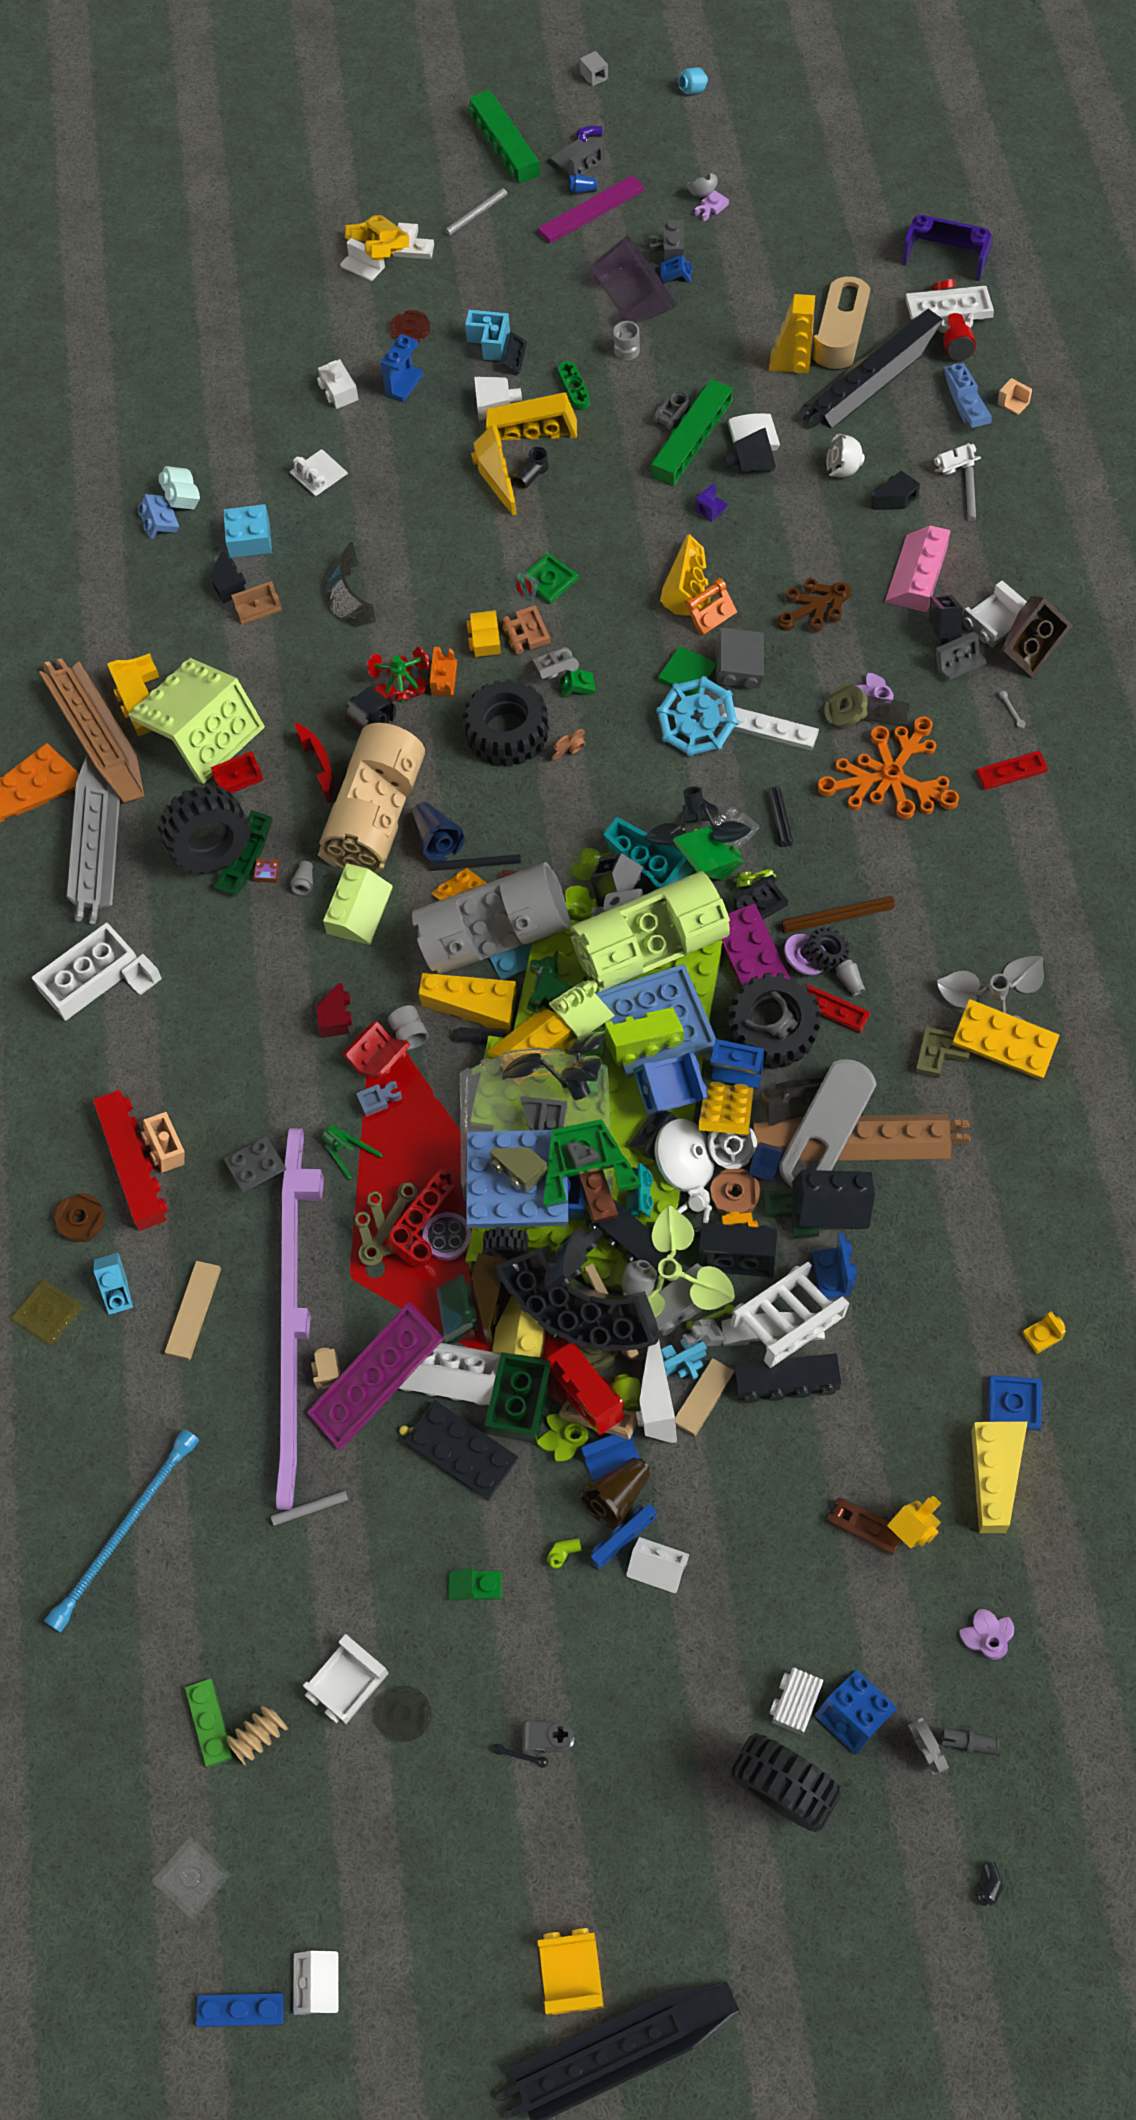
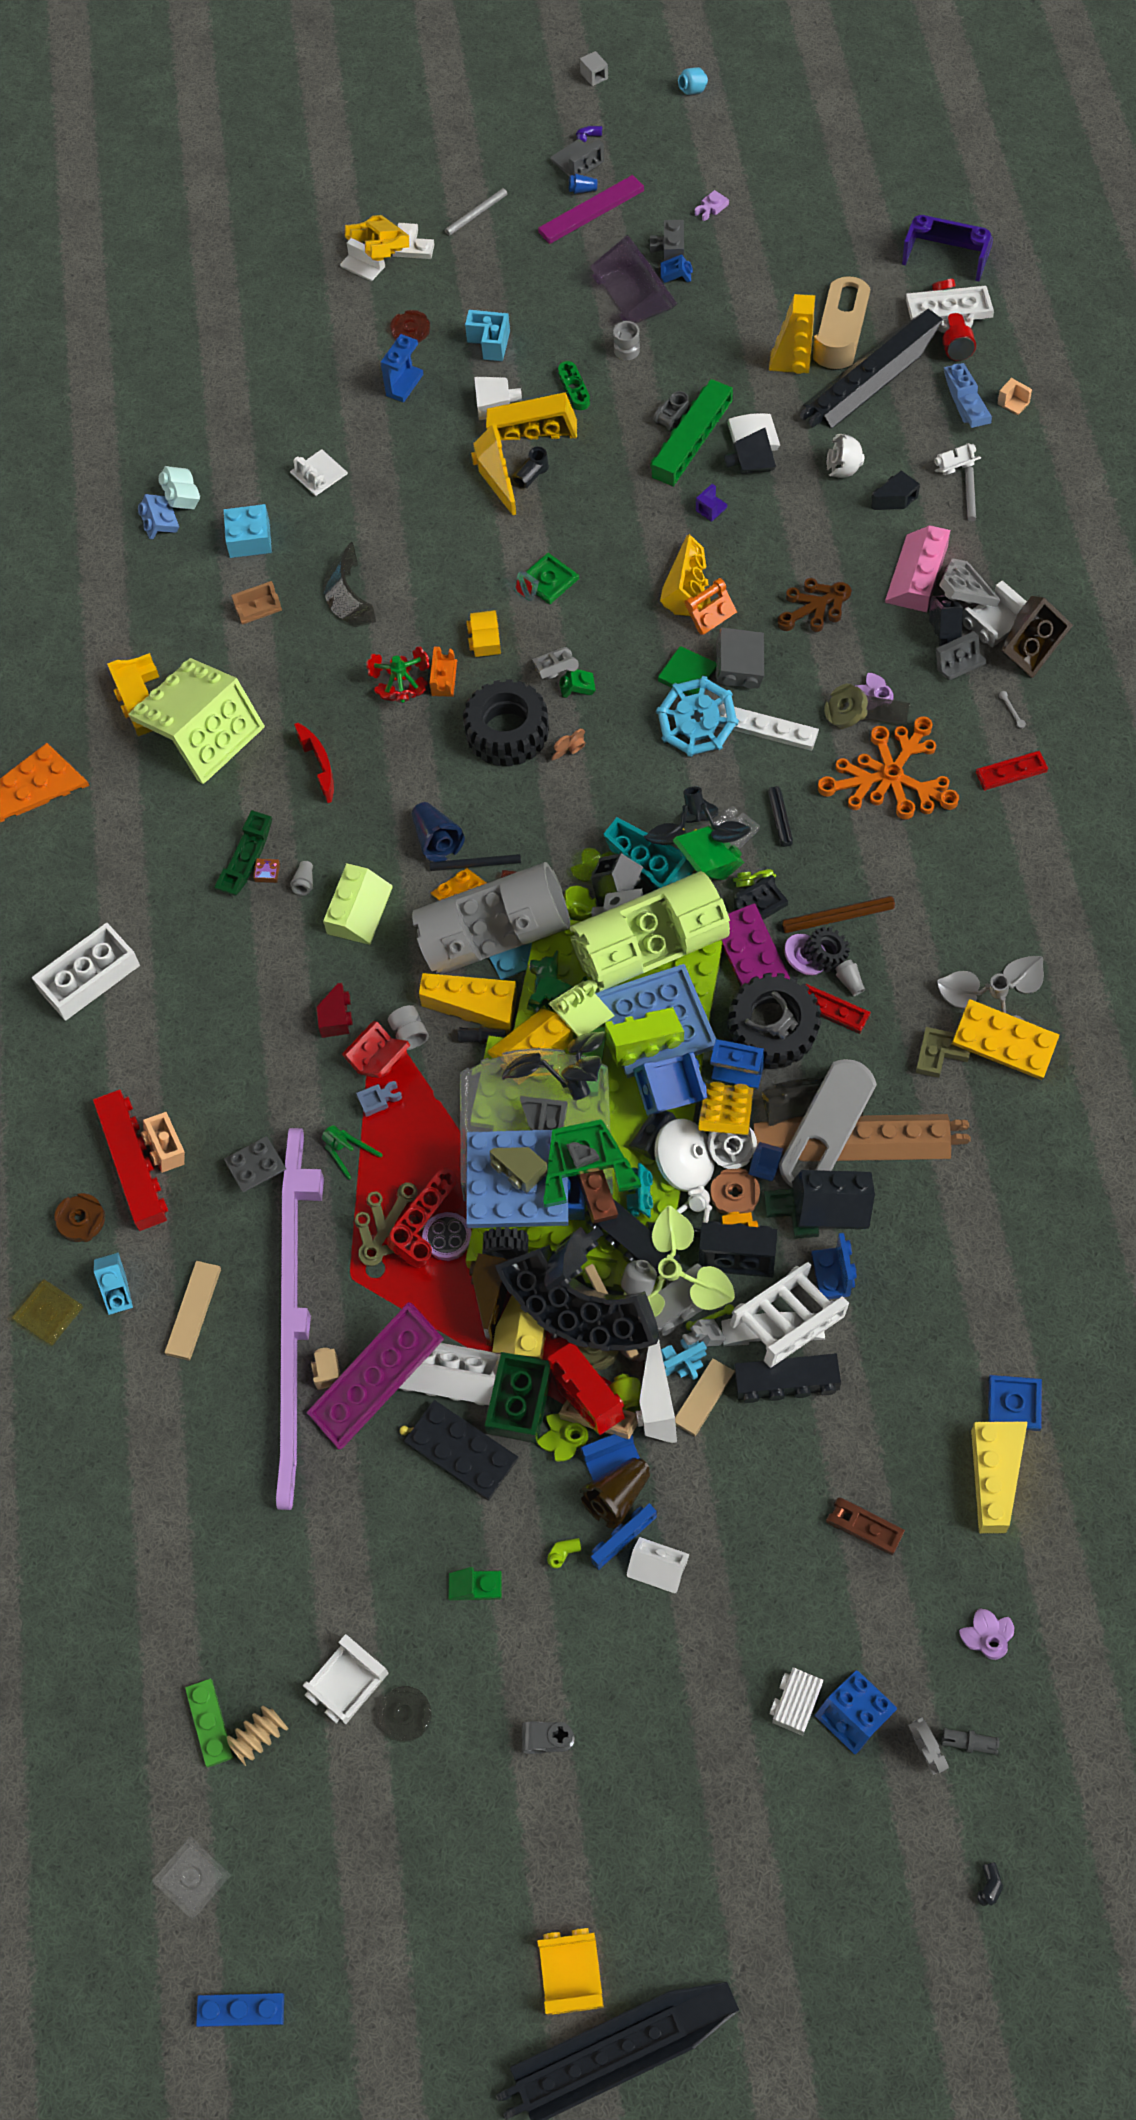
medium nougat hinge [39,658,144,803] -> none
dark azure hose [44,1429,200,1633] -> none
light grey hinge [67,754,120,924] -> none
white panel [121,954,162,995] -> none
black tyre [158,785,251,874] -> none
black slope [210,552,247,604] -> none
red hinge [211,751,264,793] -> none
light grey bar [271,1490,348,1526] -> none
white panel [293,1951,338,2015] -> none
white brick [317,359,359,409] -> none
tan cylinder [318,723,425,874] -> none
black brick [346,686,396,734] -> none
clear green slope [436,1275,479,1344] -> none
green brick [468,90,540,184] -> none
black hinge [492,1744,548,1768] -> none
black plate [500,331,527,375] -> none
nougat plate [502,605,551,655] -> none
light grey hair [686,173,717,198] -> none
black tyre [730,1733,841,1833] -> none
yellow brick [887,1496,941,1548] -> none
yellow bracket [1022,1311,1066,1354] -> none
none -> light grey plate [939,558,1001,607]

